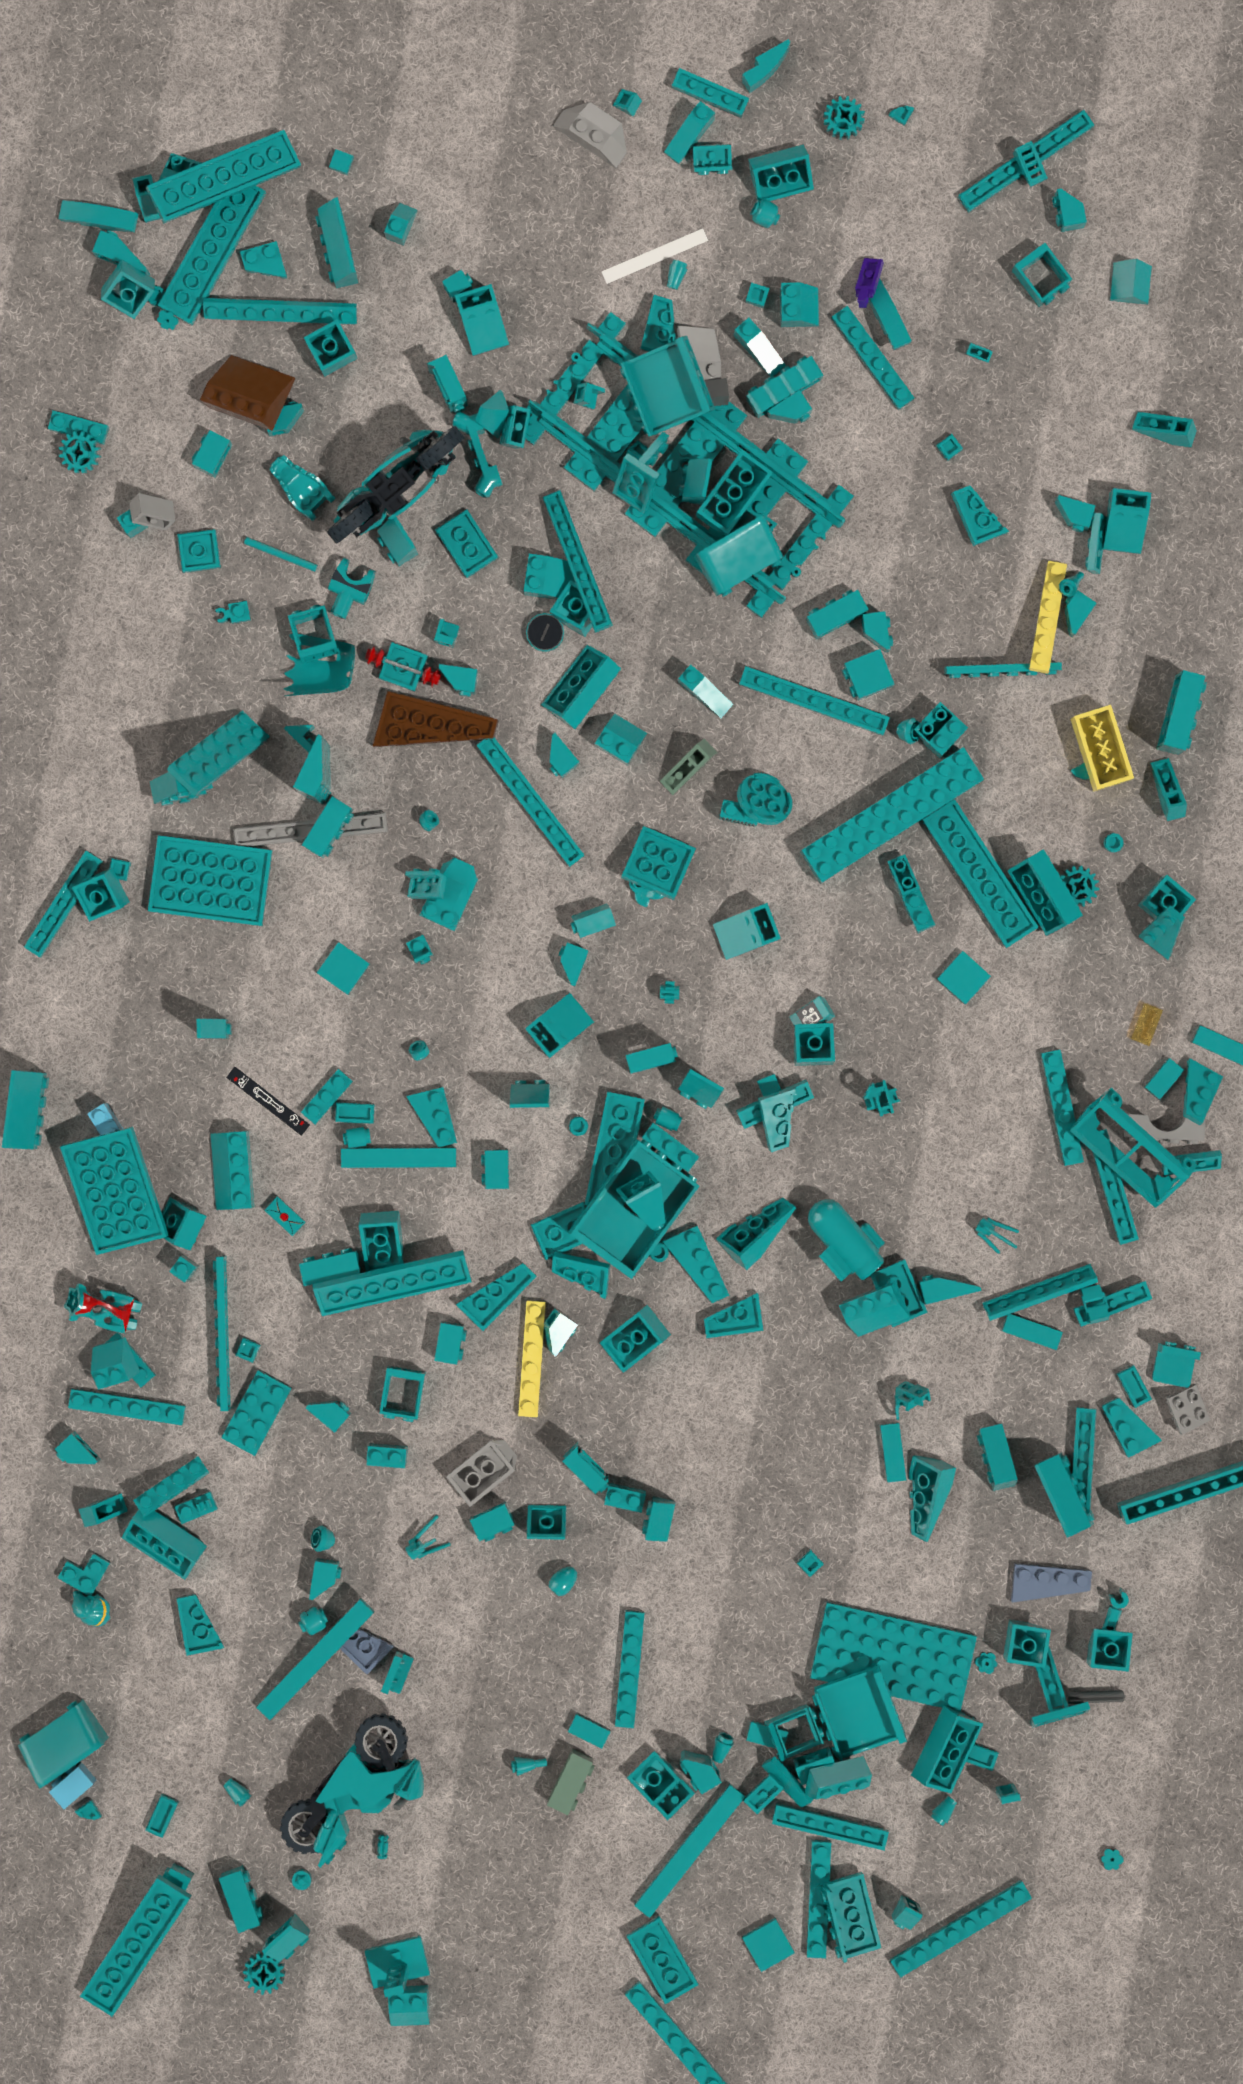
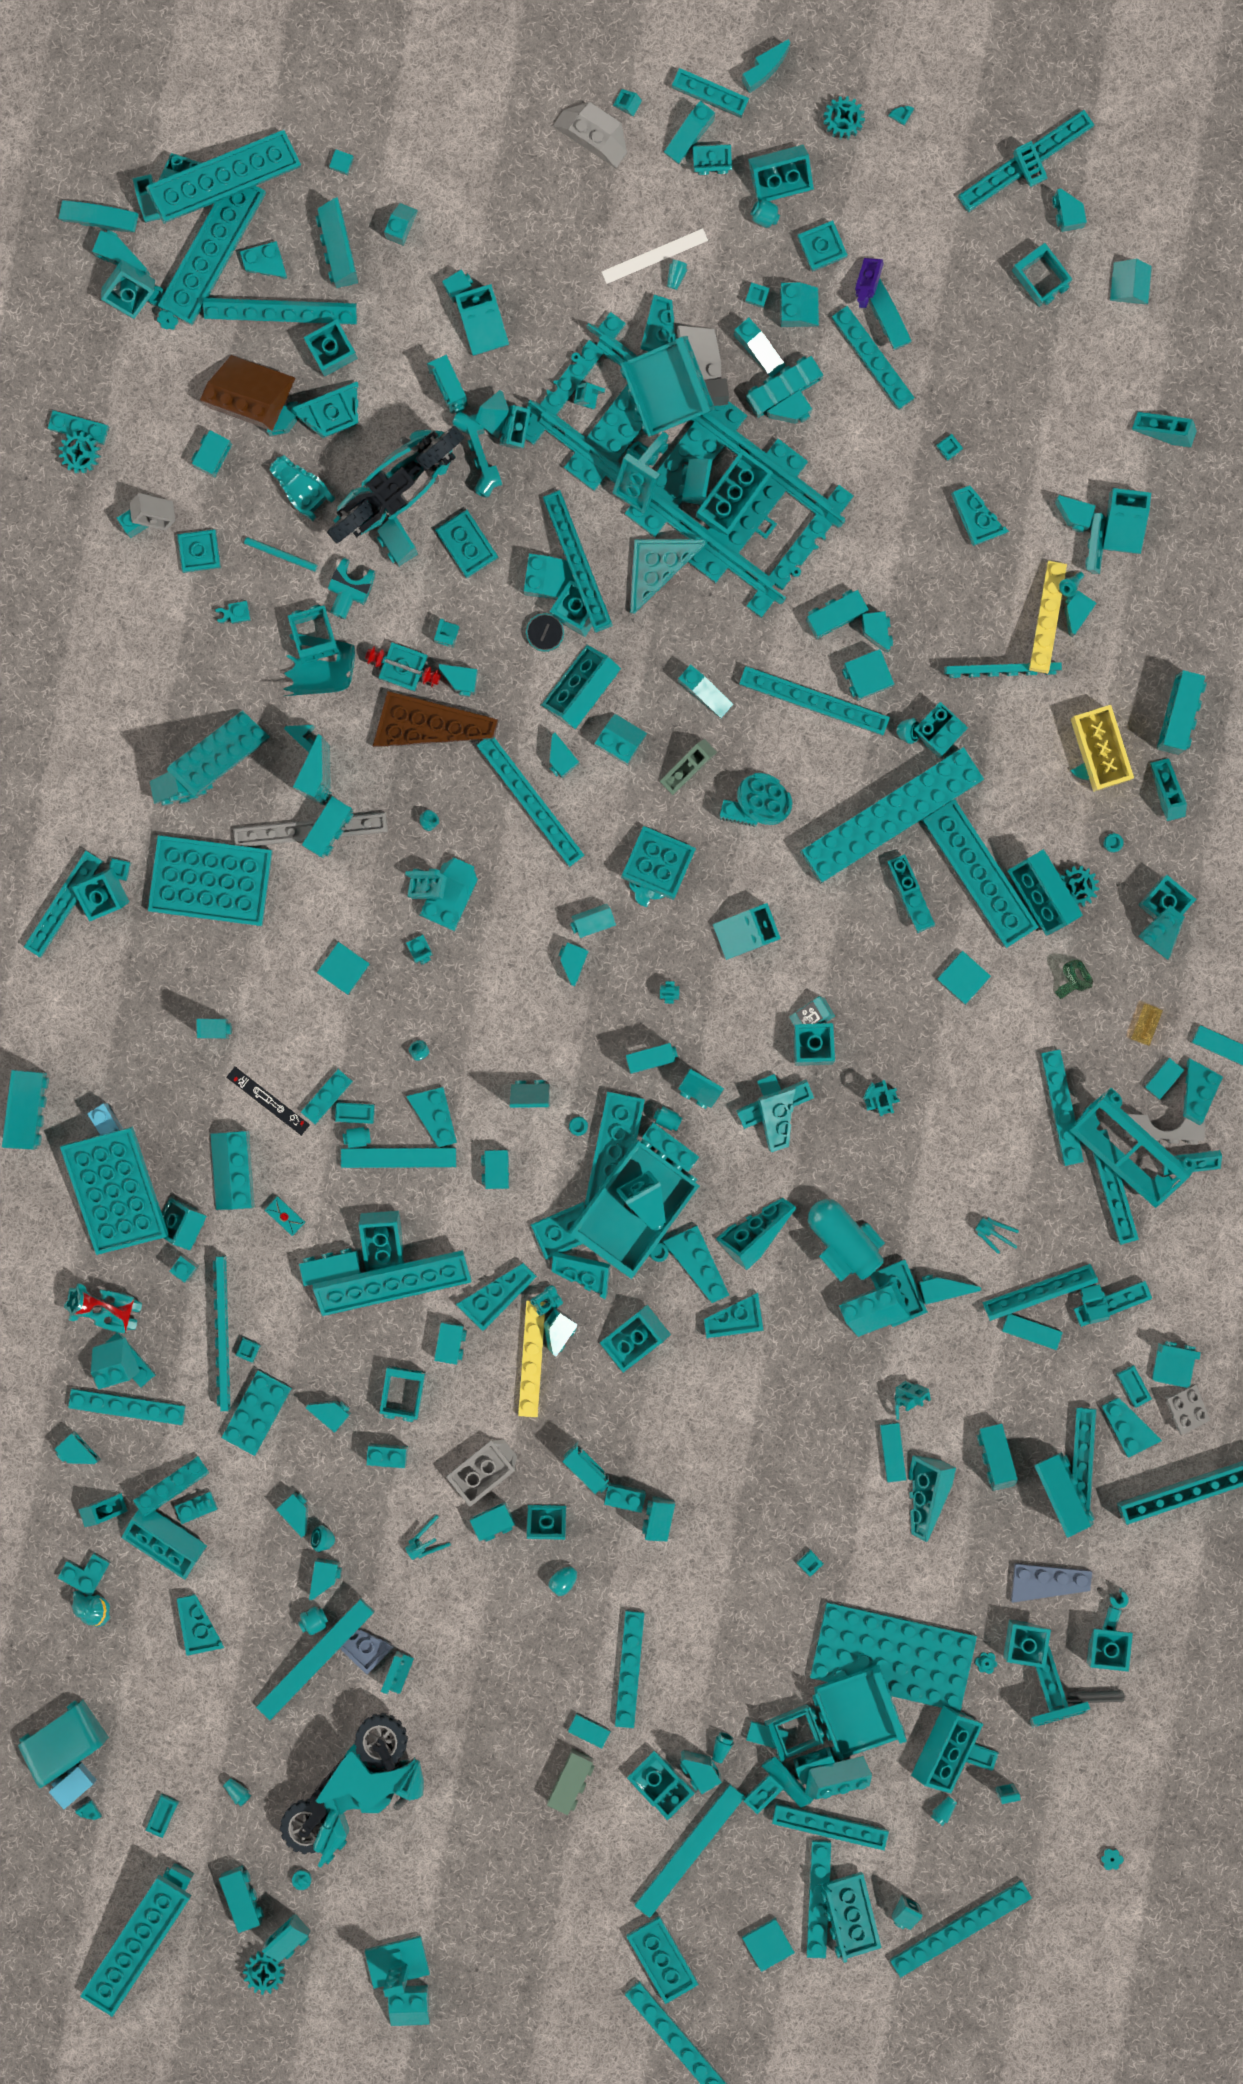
teal piece [377,1834,389,1859] -> none
teal cone [511,1757,547,1776] -> none
teal slope [525,993,594,1058] -> none
teal windscreen [694,515,783,597] -> none
teal piece [966,342,993,363] -> none
none -> teal slope [276,1491,308,1538]
none -> teal wing [291,382,358,439]
none -> teal piece [530,1285,563,1316]
none -> teal tile [630,539,707,614]
none -> teal plate [797,220,848,272]
none -> clear green piece [1055,959,1093,999]

